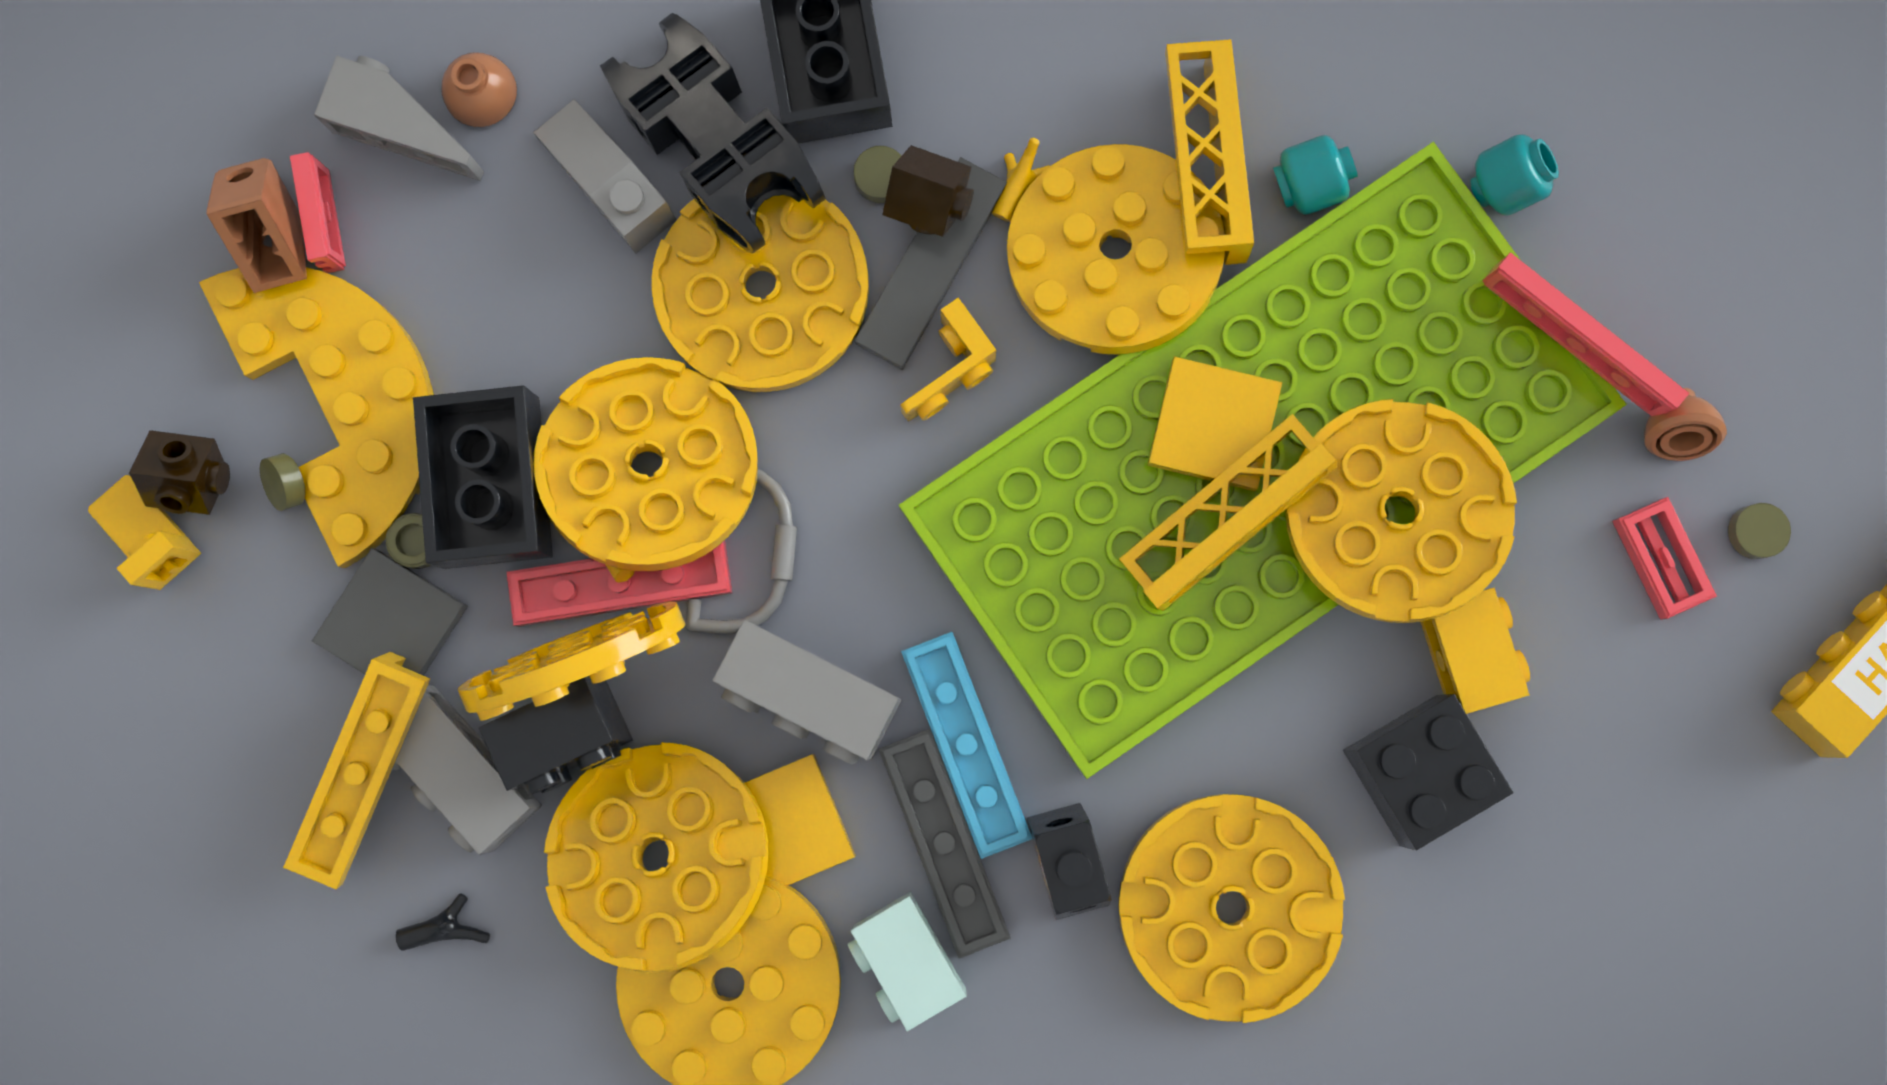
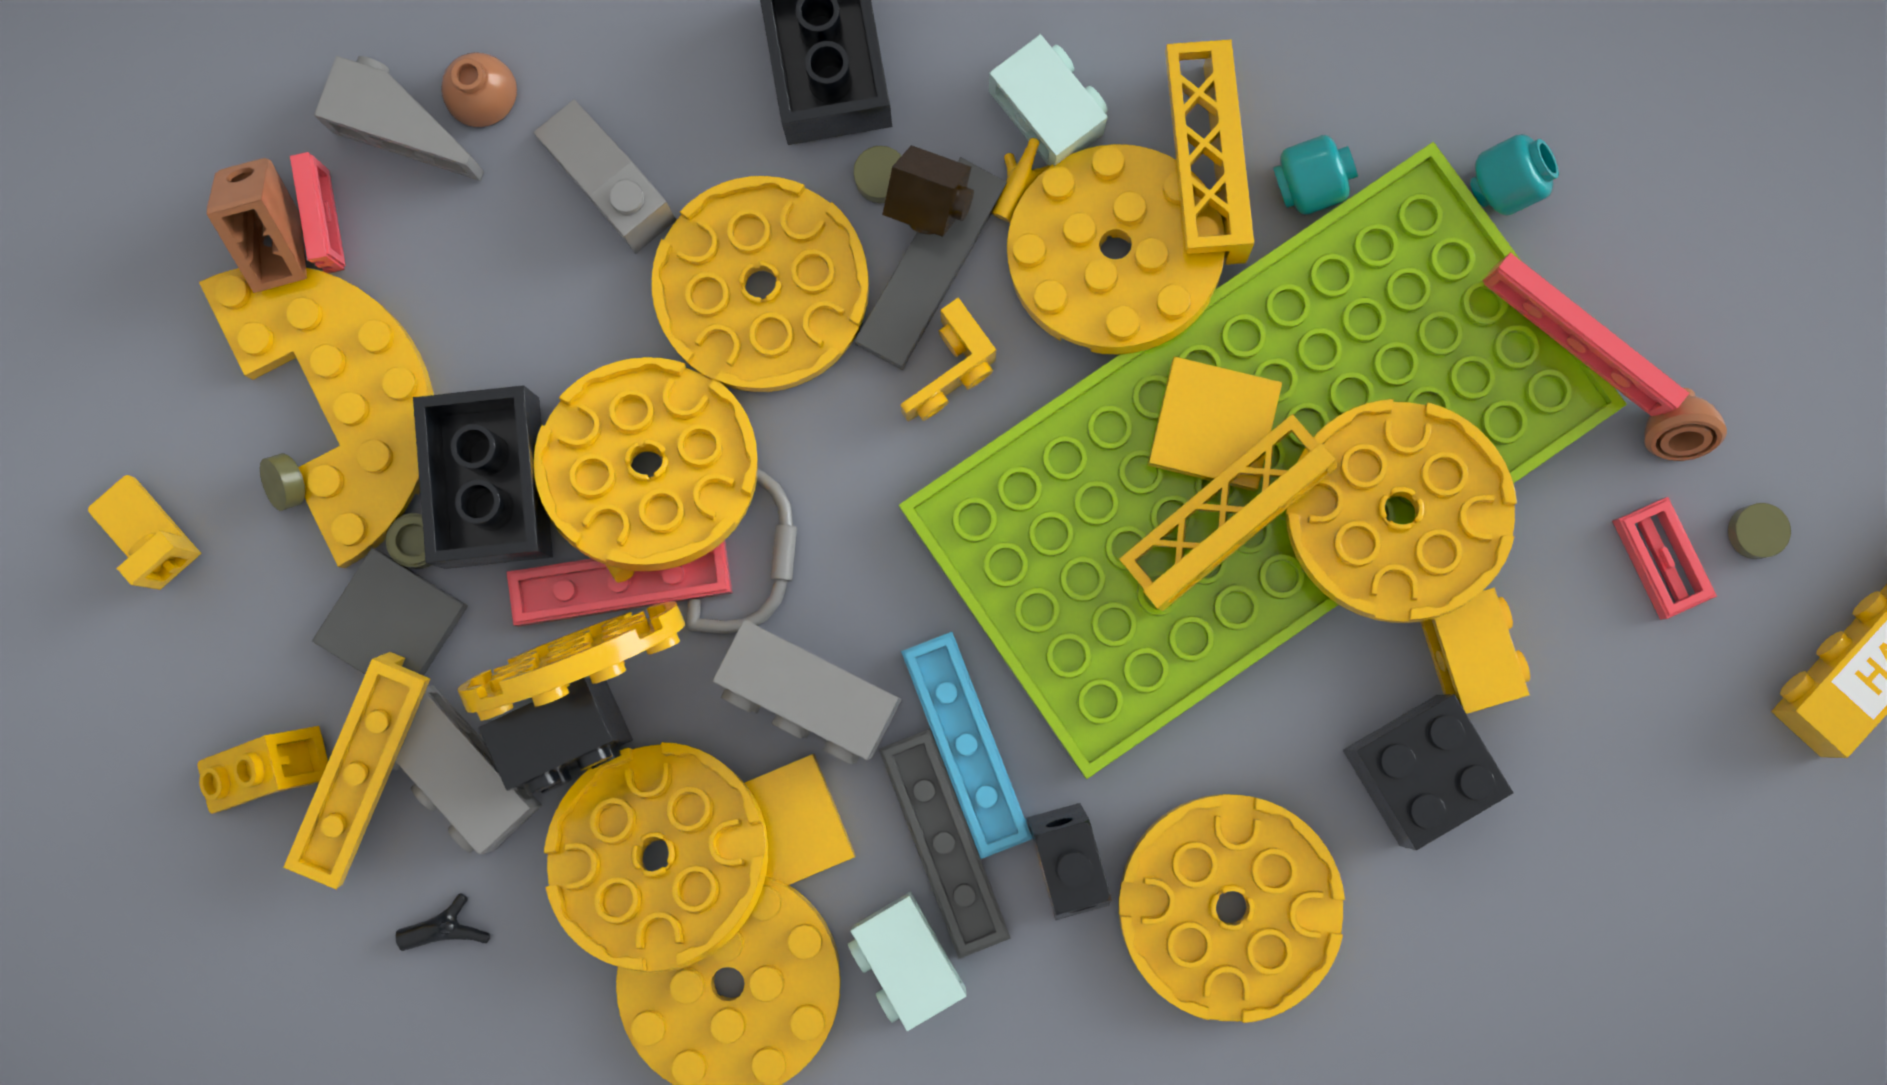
dark brown brick [129,430,230,515] -> none
black piece [600,13,826,253] -> none
none -> yellow bracket [197,726,328,814]
none -> light aqua brick [989,34,1108,166]

